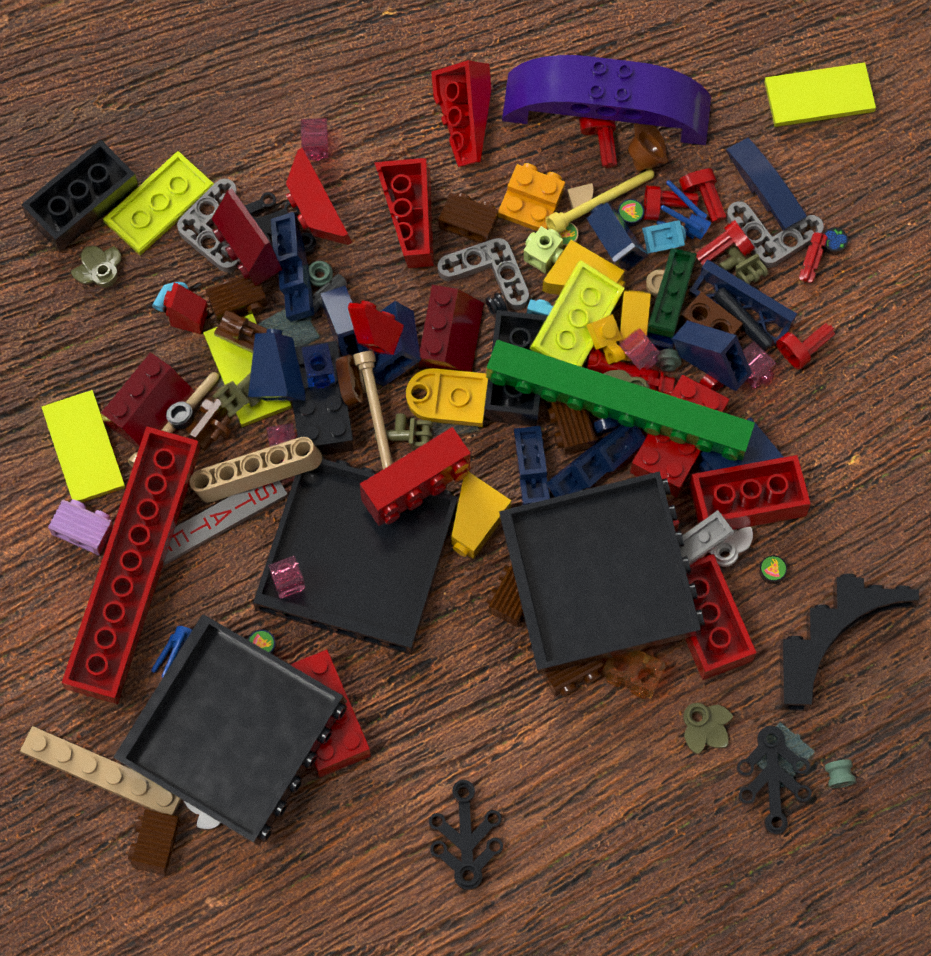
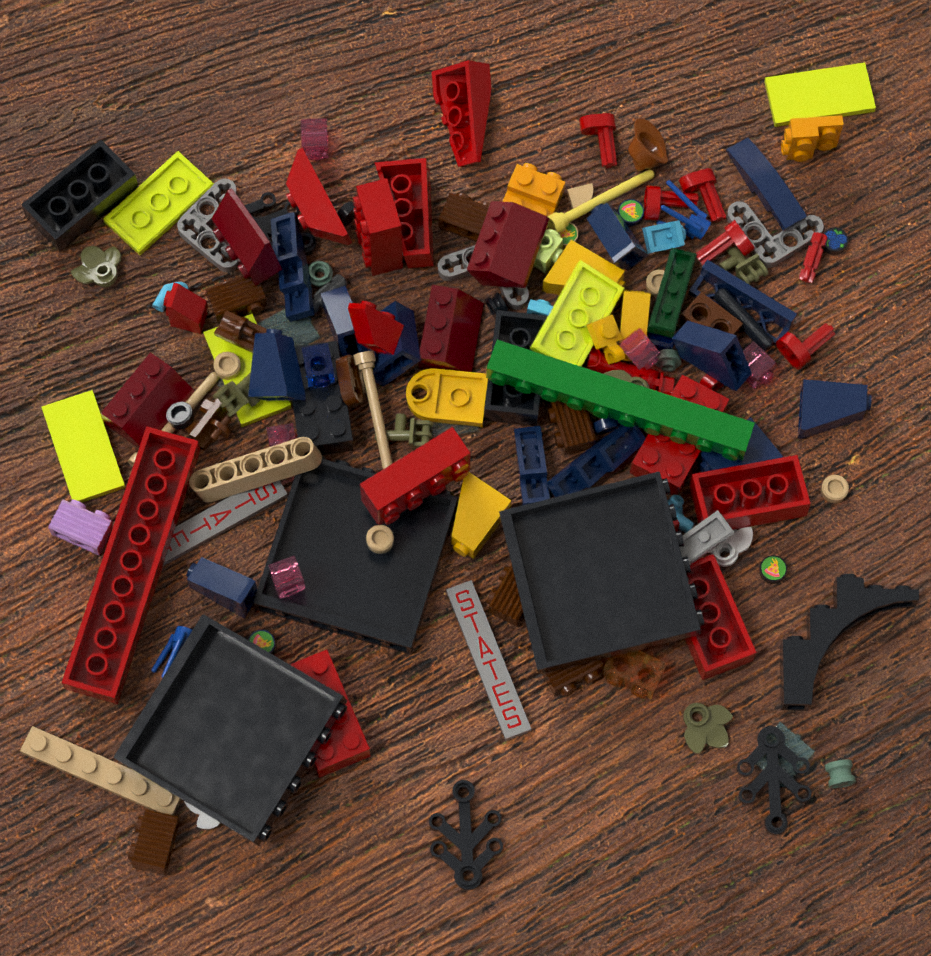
dark purple slope [502,55,711,145] -> none
none -> dark blue slope [186,557,257,619]
none -> tan tile [214,352,241,380]
none -> black tile [337,201,355,227]
none -> red brick [352,178,403,276]
none -> tan tile [366,525,394,554]
none -> light grey tile [446,580,531,741]
none -> dark red slope [467,201,549,288]
none -> medium azure arm [667,494,695,533]
none -> light orange plate [781,115,844,162]
none -> dark blue slope [798,379,872,439]
none -> tan tile [821,475,849,503]

